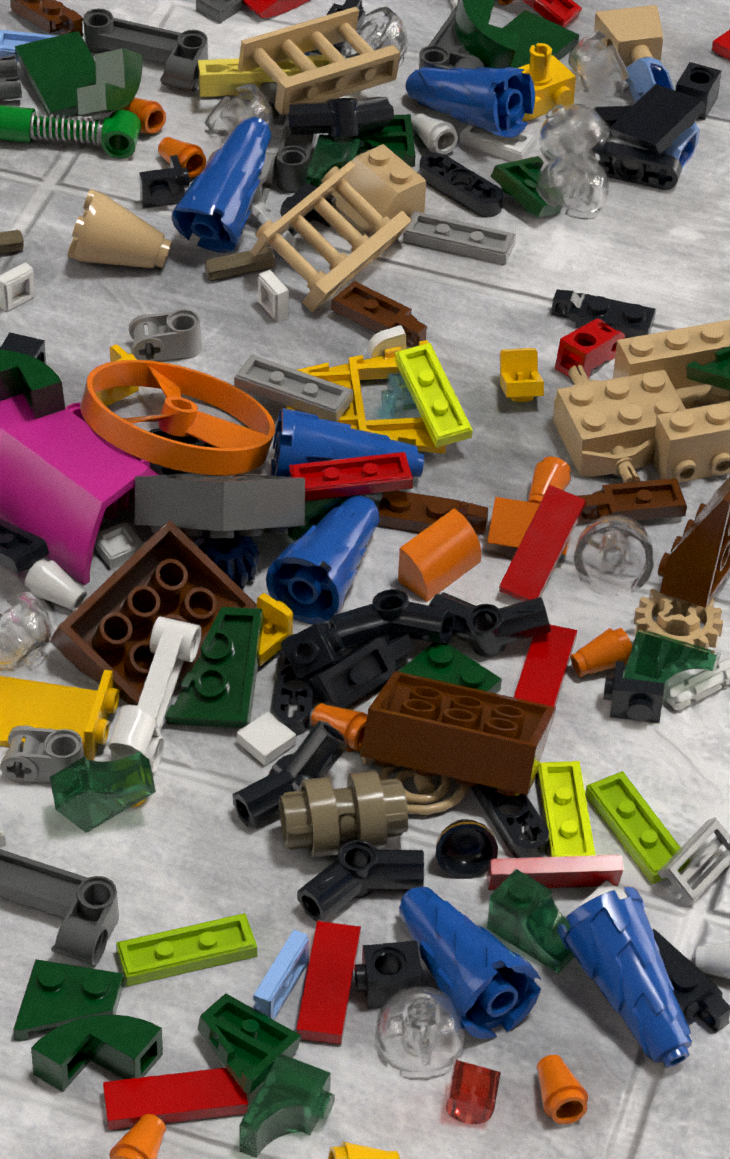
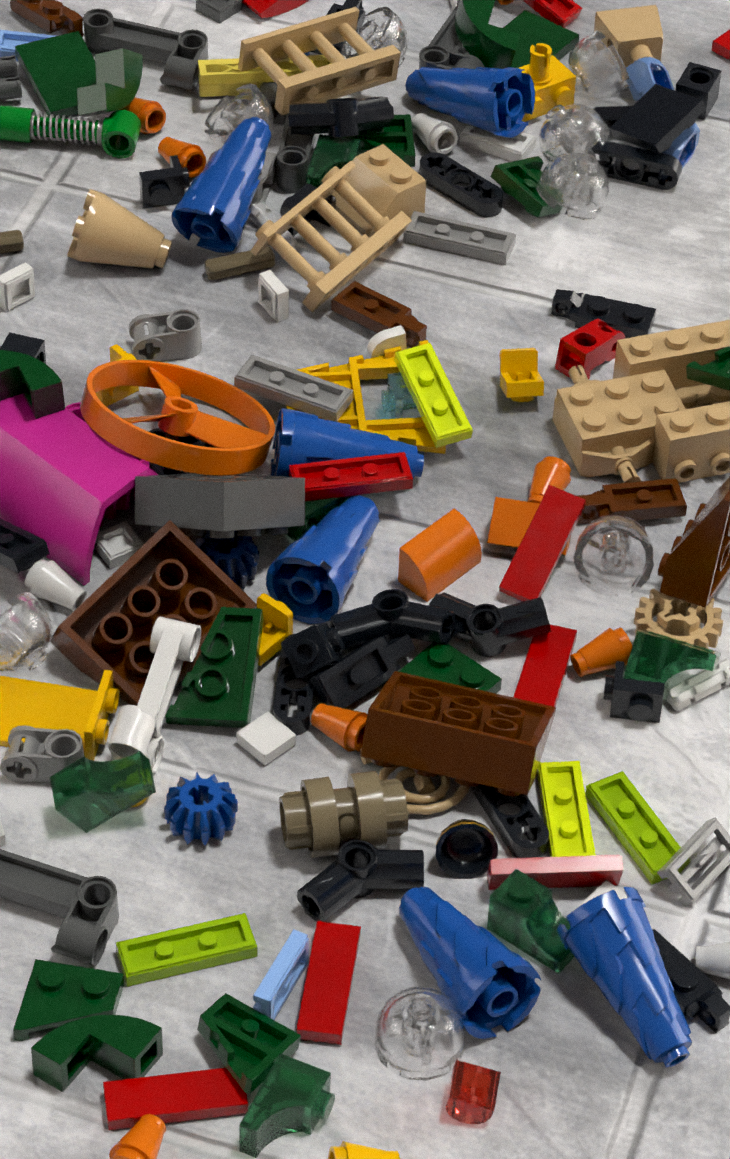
black piece [233,720,348,827] -> none
black brick [354,941,423,1009] -> none
reddish brown hinge [378,490,488,535] -> none
orange cone [536,1055,588,1124] -> none
none -> blue gear [164,772,238,846]

